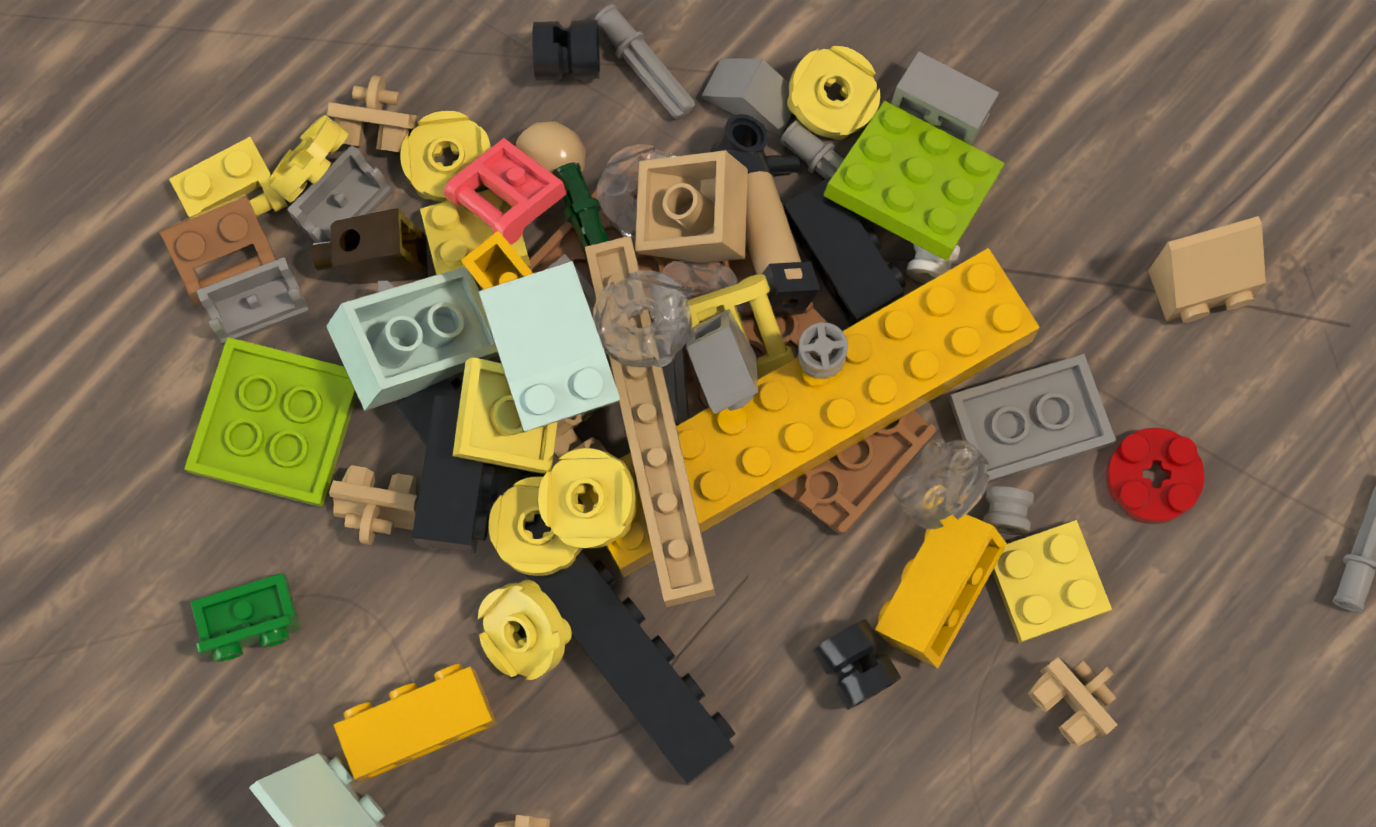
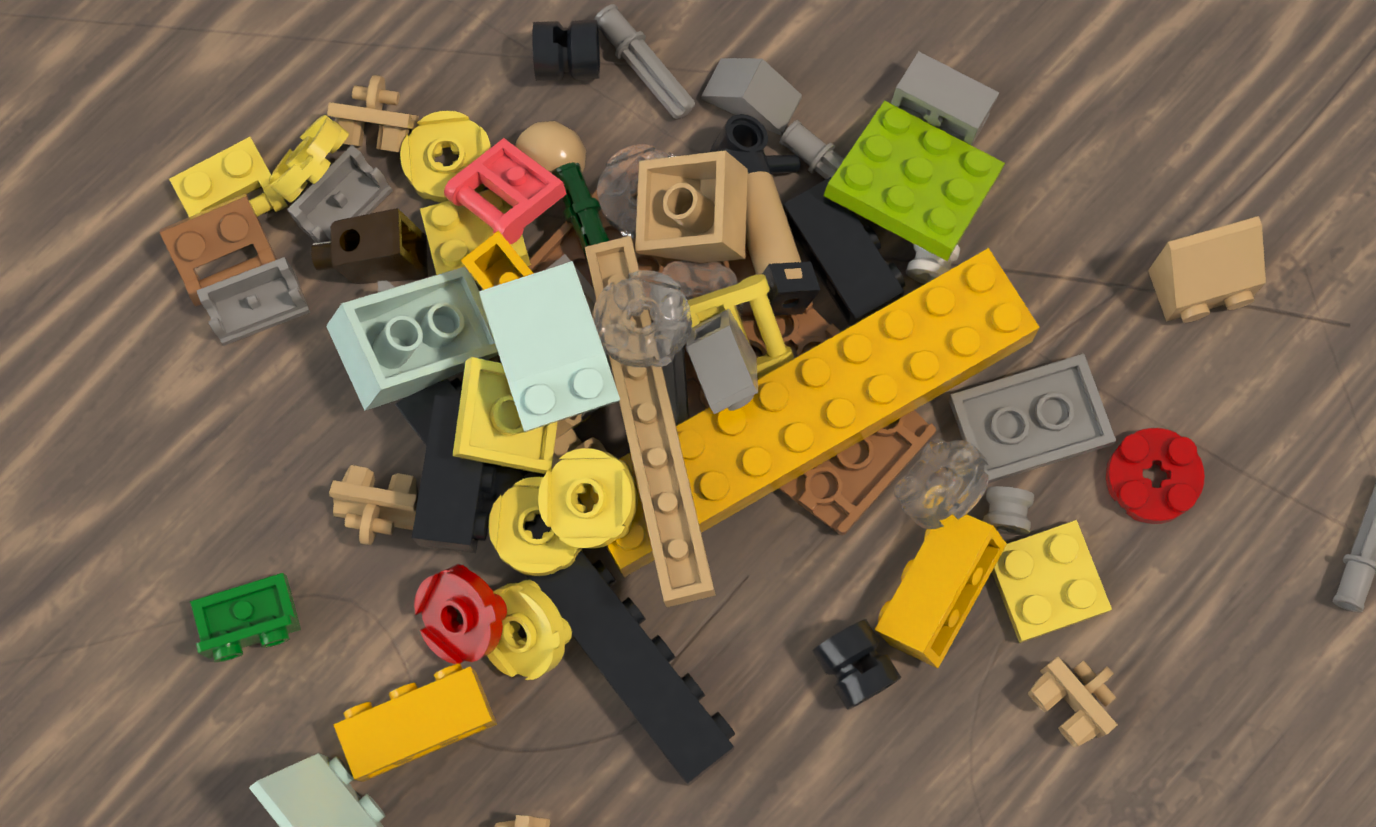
lime plate [184,337,358,508] -> none
light yellow plate [787,46,881,140] -> none
light grey wheel [798,322,848,379] -> none
none -> red plate [414,564,507,664]

